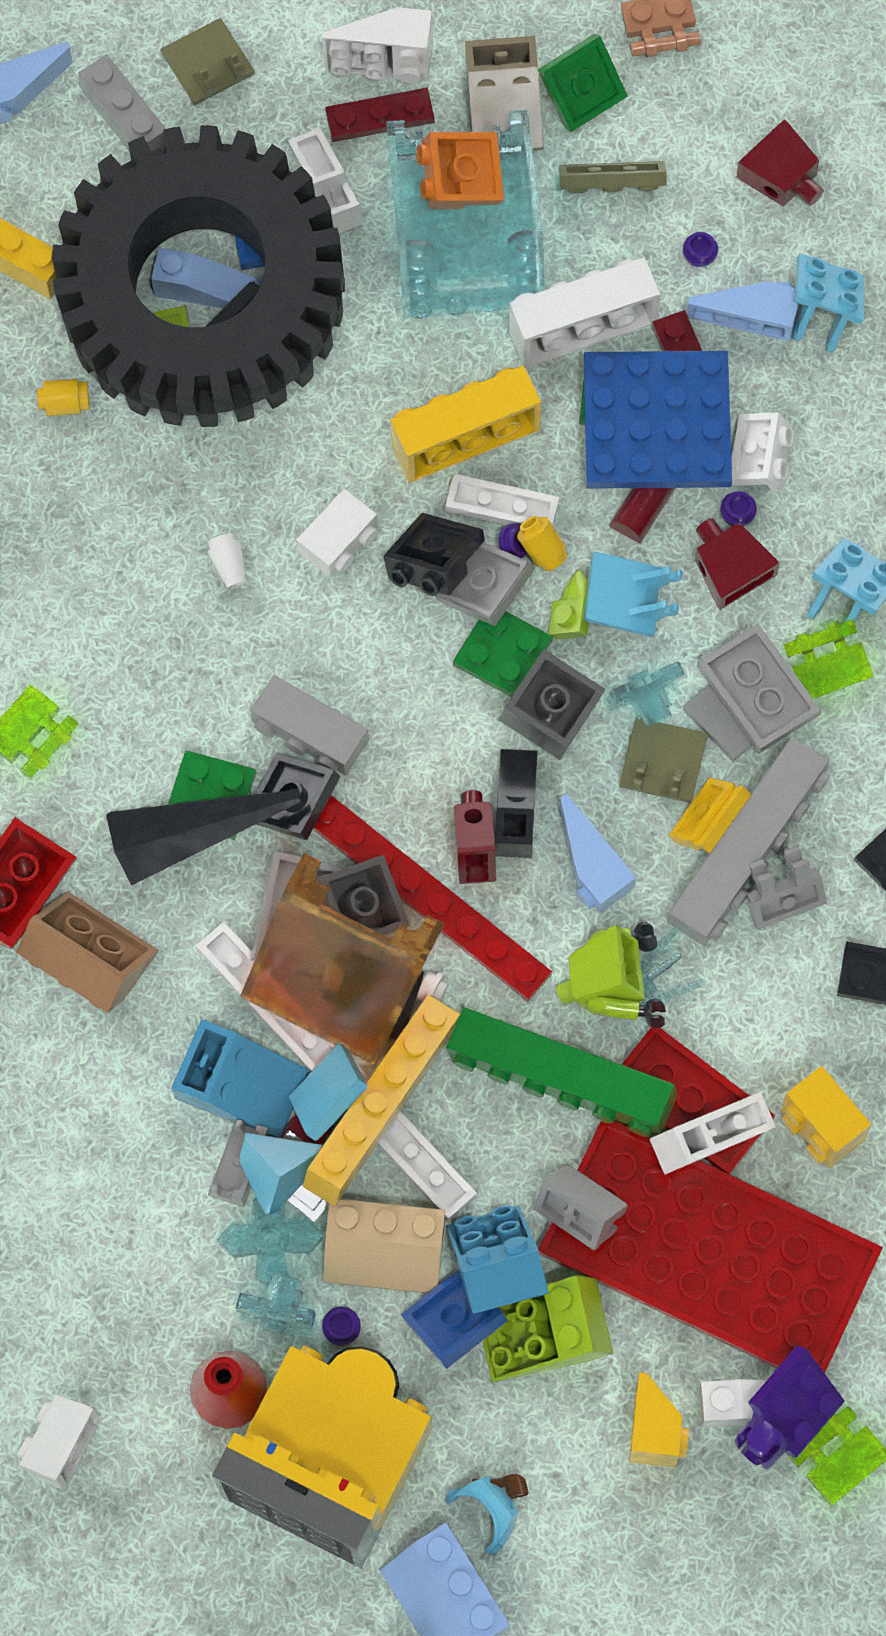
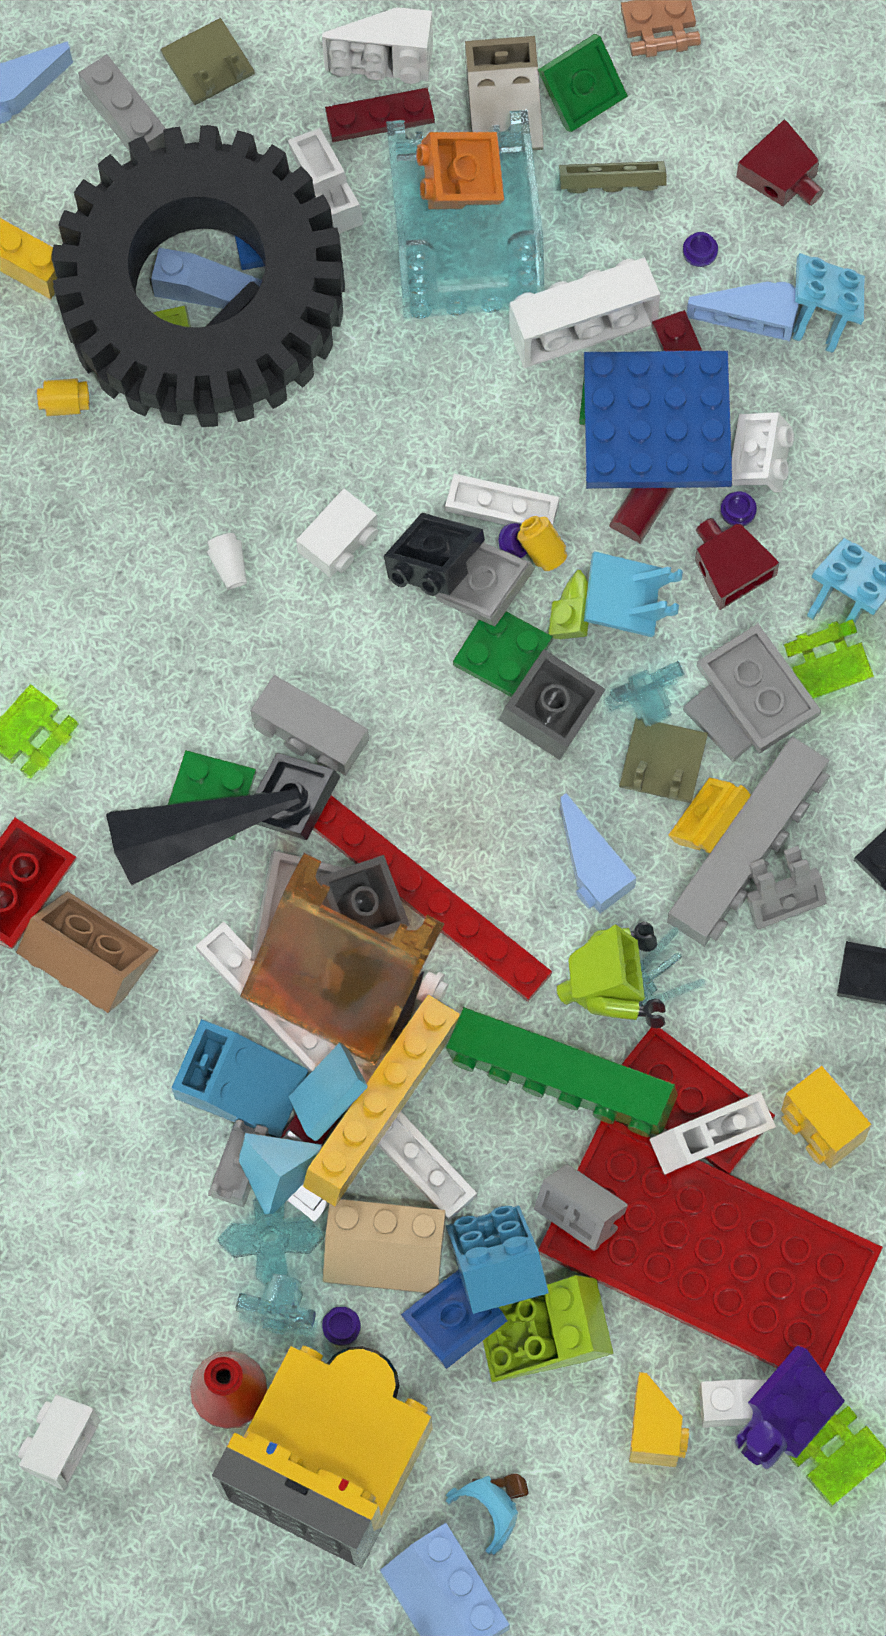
yellow brick [390,365,541,483] -> none
dark red torso [454,790,496,884] -> none
black slope [495,749,538,858] -> none

